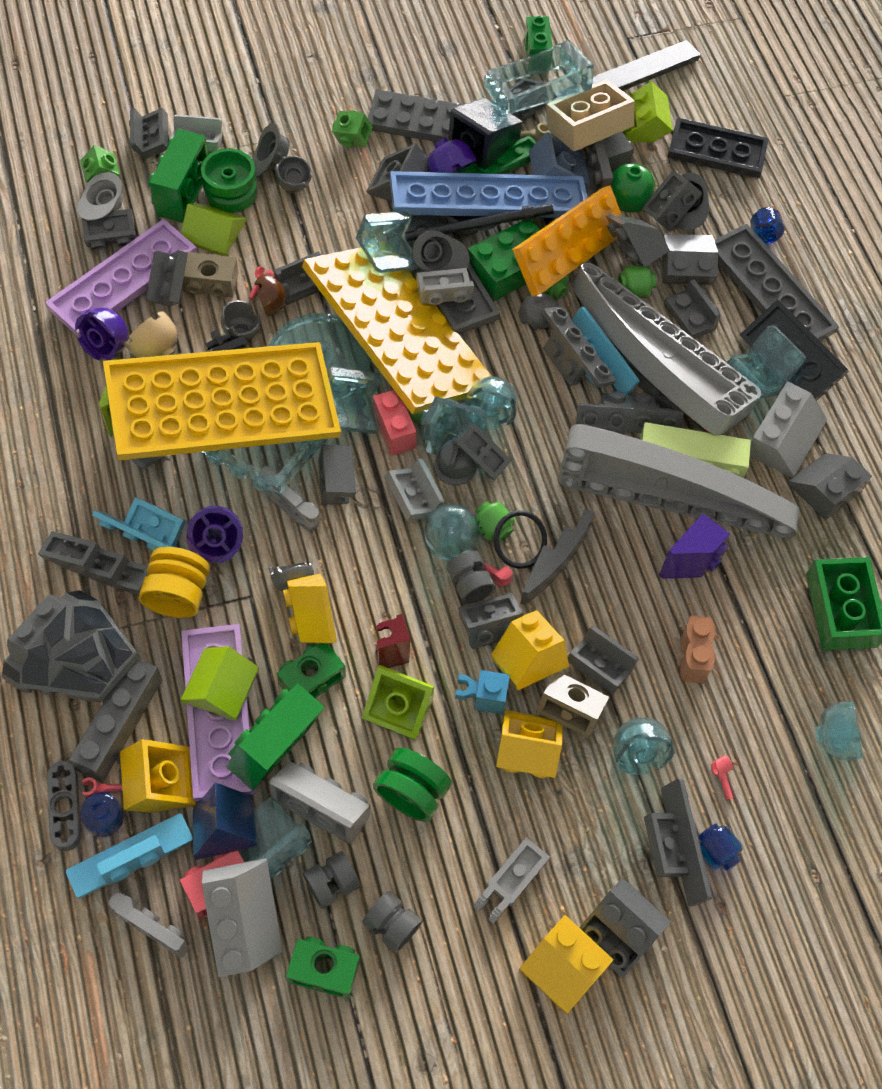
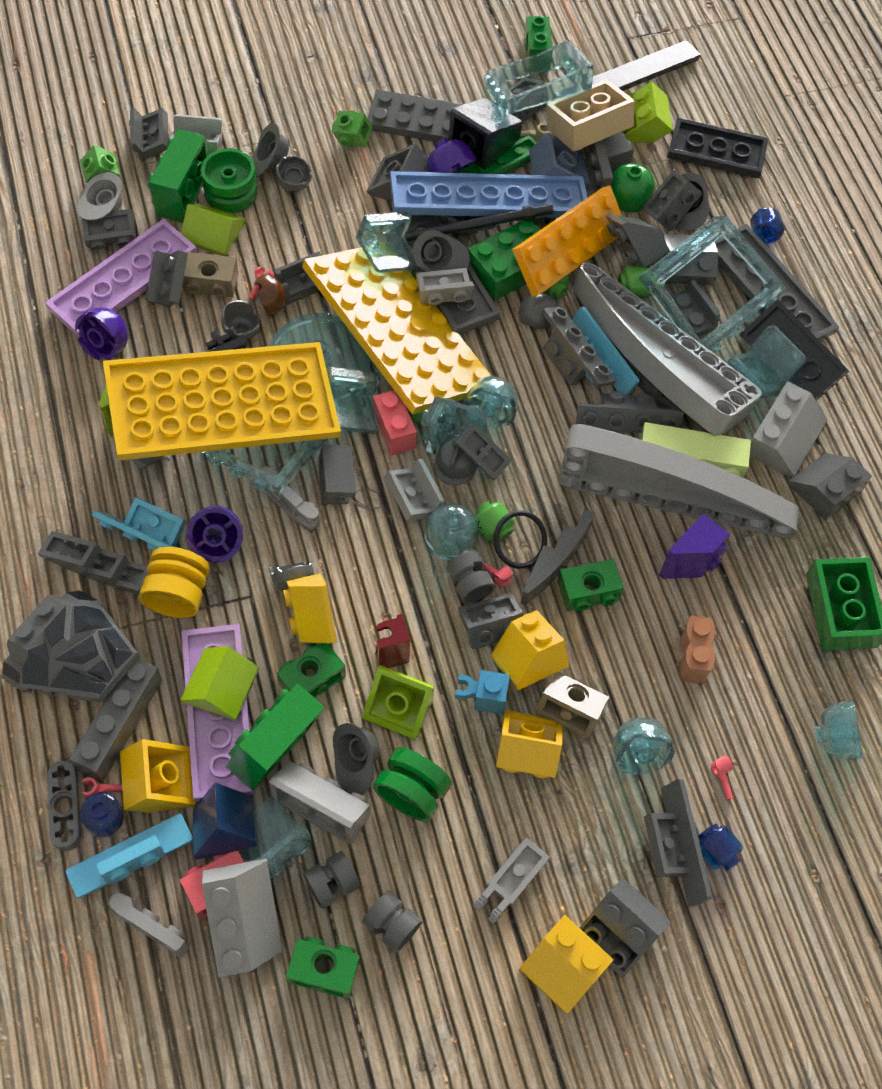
tan cylinder [125,311,178,358] -> none
dark grey bracket [568,626,639,694] -> none
none -> dark grey piece [333,723,380,795]
none -> green brick [557,559,624,612]
none -> clear light blue windscreen [639,216,786,353]

